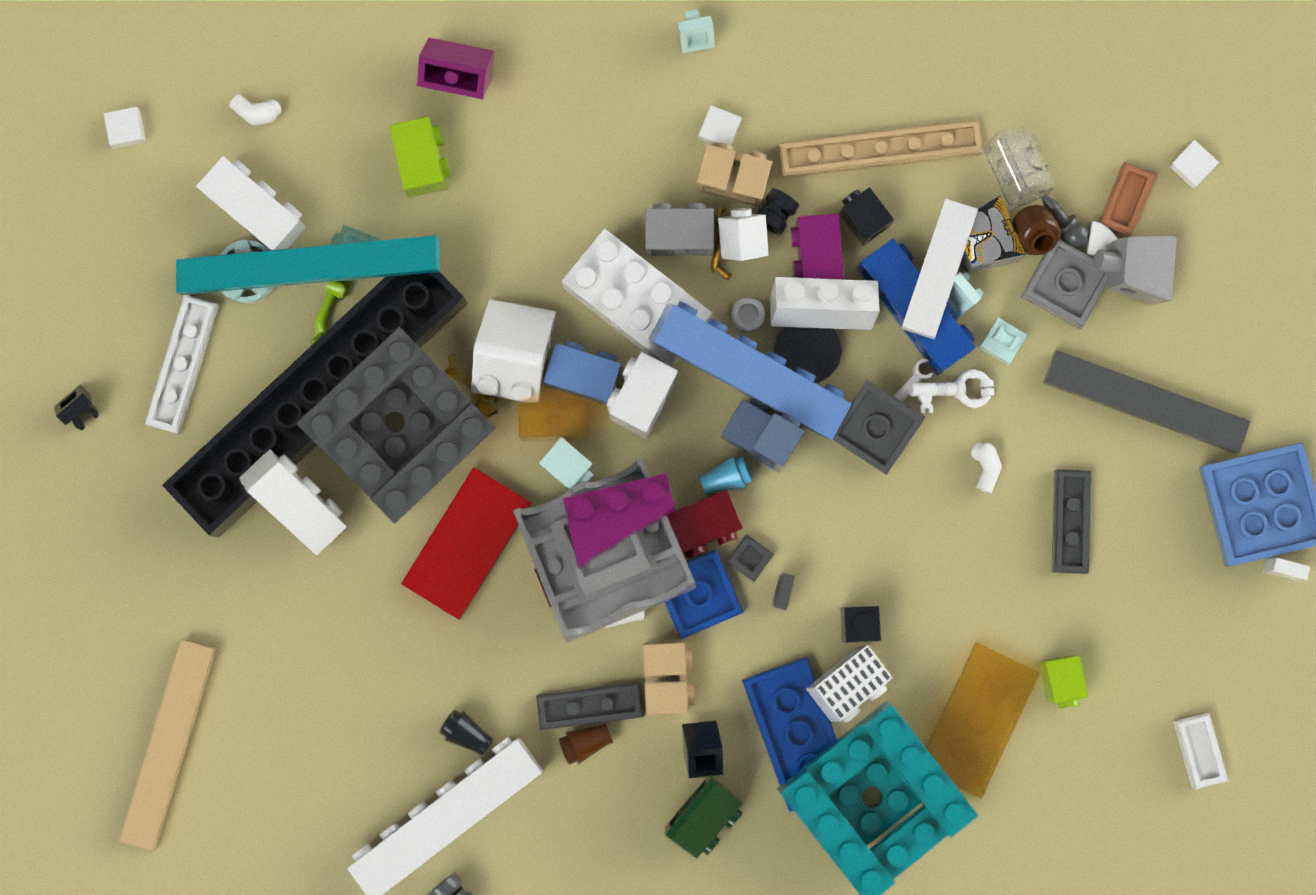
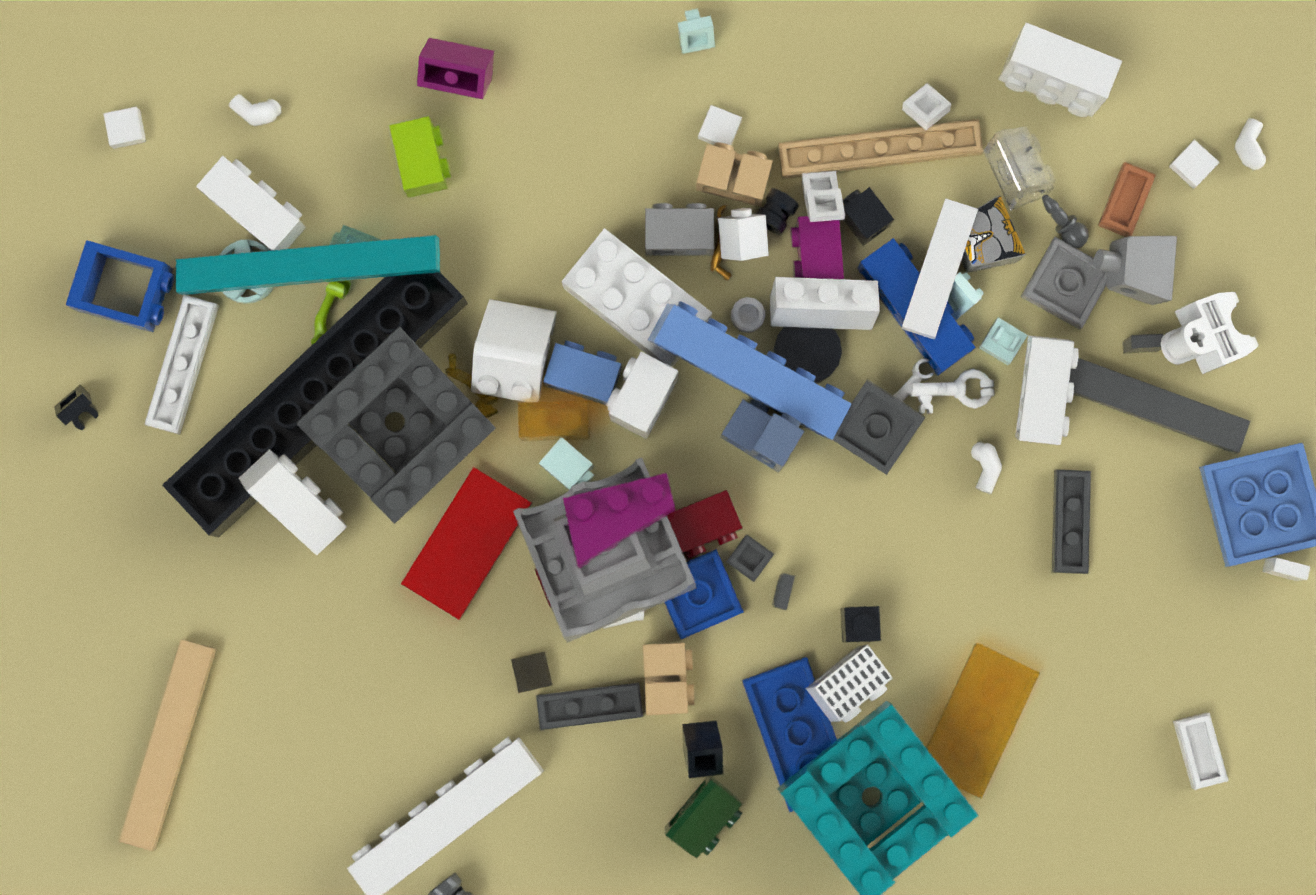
black cone [439,709,493,755] -> none
reddish brown cone [559,724,613,765] -> none
medium azure cone [699,456,753,495] -> none
reddish brown head [1012,205,1061,256] -> none
lime brick [1039,655,1089,709] -> none
white tile [1085,221,1118,258] -> none
none -> blue window [66,240,174,333]
none -> clear smoke tile [511,652,553,693]
none -> white slope [802,171,845,222]
none -> white tile [902,83,951,130]
none -> white brick [998,23,1122,117]
none -> white brick [1015,335,1079,445]
none -> dark grey tile [1123,334,1163,354]
none -> white piece [1161,292,1259,374]
none -> white arm [1235,118,1266,170]

